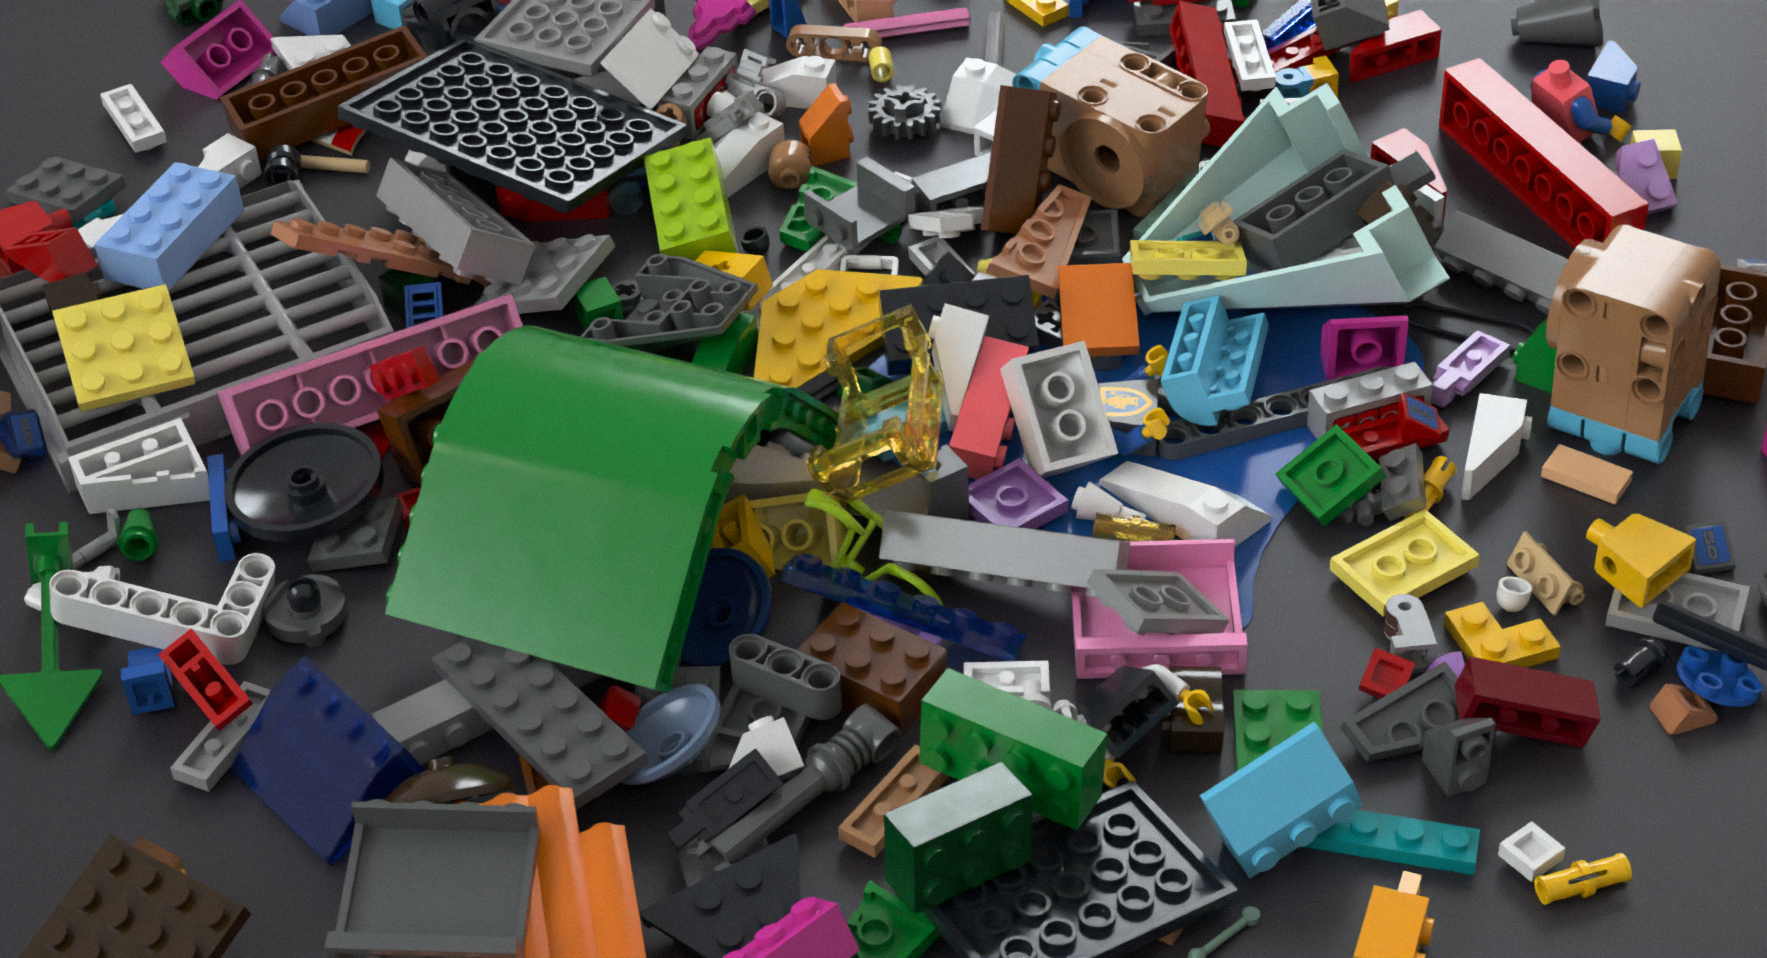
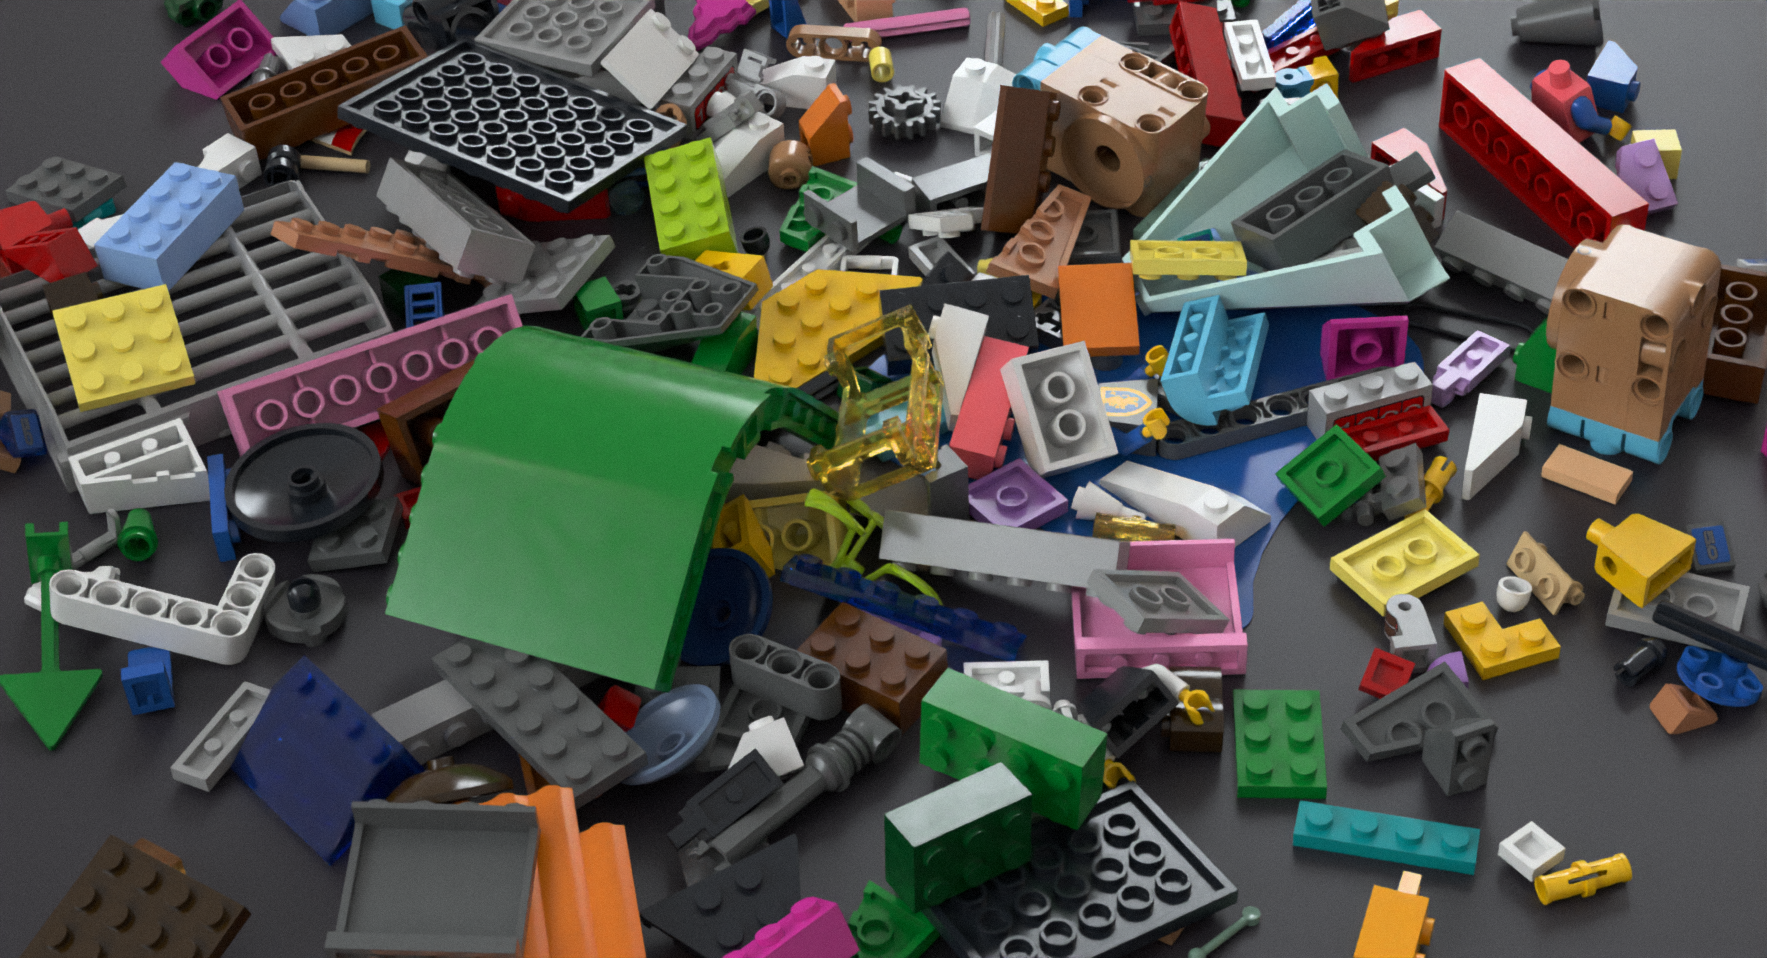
white plate [100,84,167,153] -> none
red slope [158,628,254,731] -> none
red plate [369,345,441,400] -> none
medium nougat plate [838,744,949,858] -> none
tan hinge [1197,200,1239,245] -> none
medium azure slope [1200,722,1363,879] -> none
red slope [1397,393,1442,439] -> none
dark red brick [1454,656,1601,748] -> none

